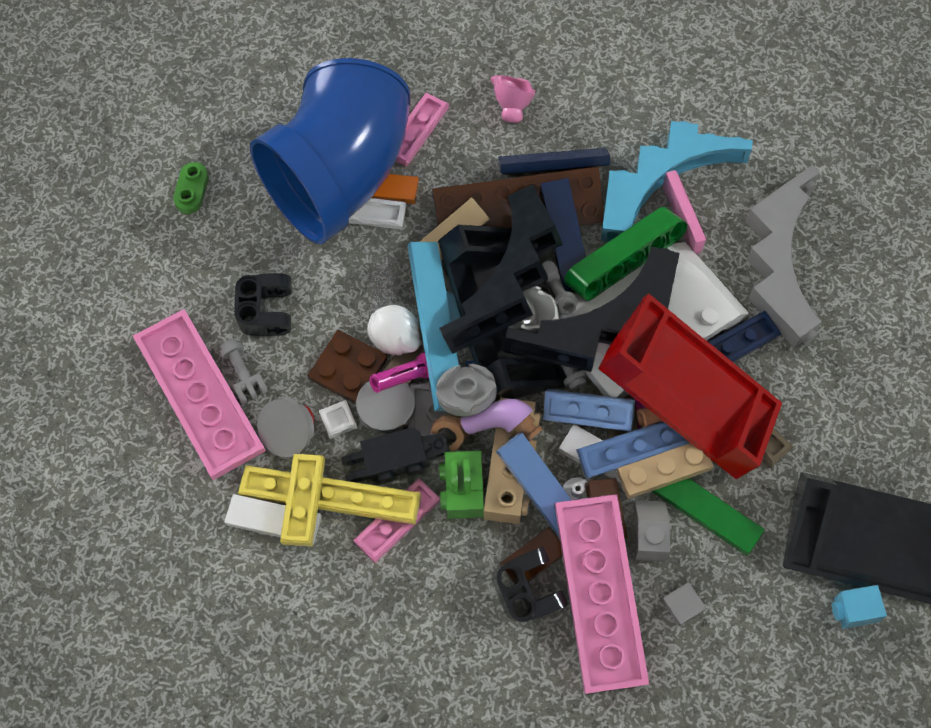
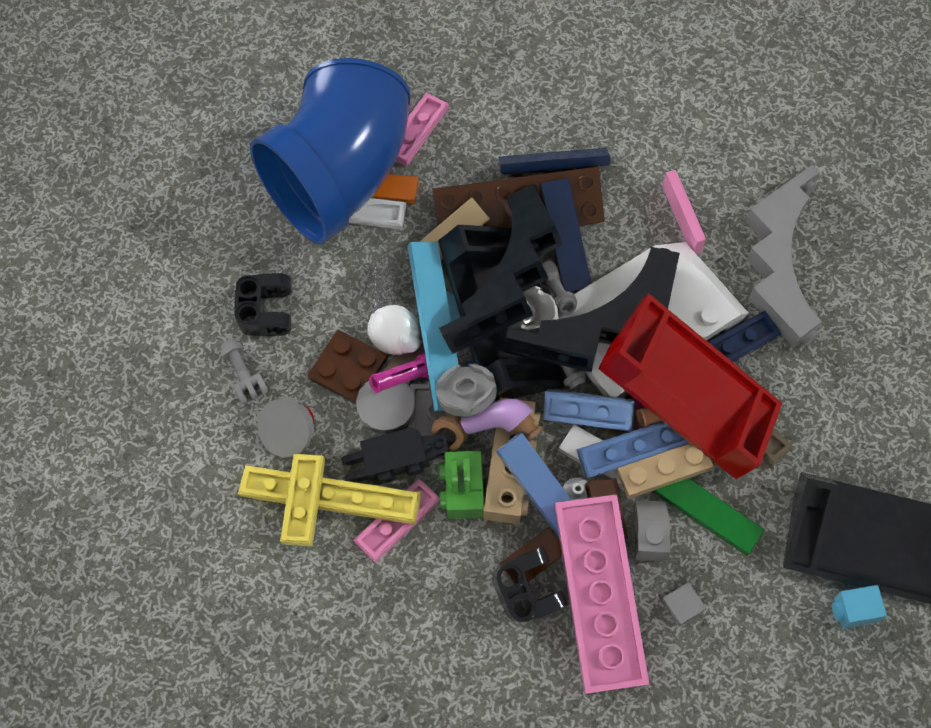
bright pink plate [133,309,266,480] -> none
bright green plate [173,162,209,214] -> none
white tile [224,494,322,545] -> none
white tile [319,400,357,439] -> none
bright pink hair [490,75,536,123] -> none
green beam [564,207,687,301] -> none
medium azure arch [600,121,753,242] -> none

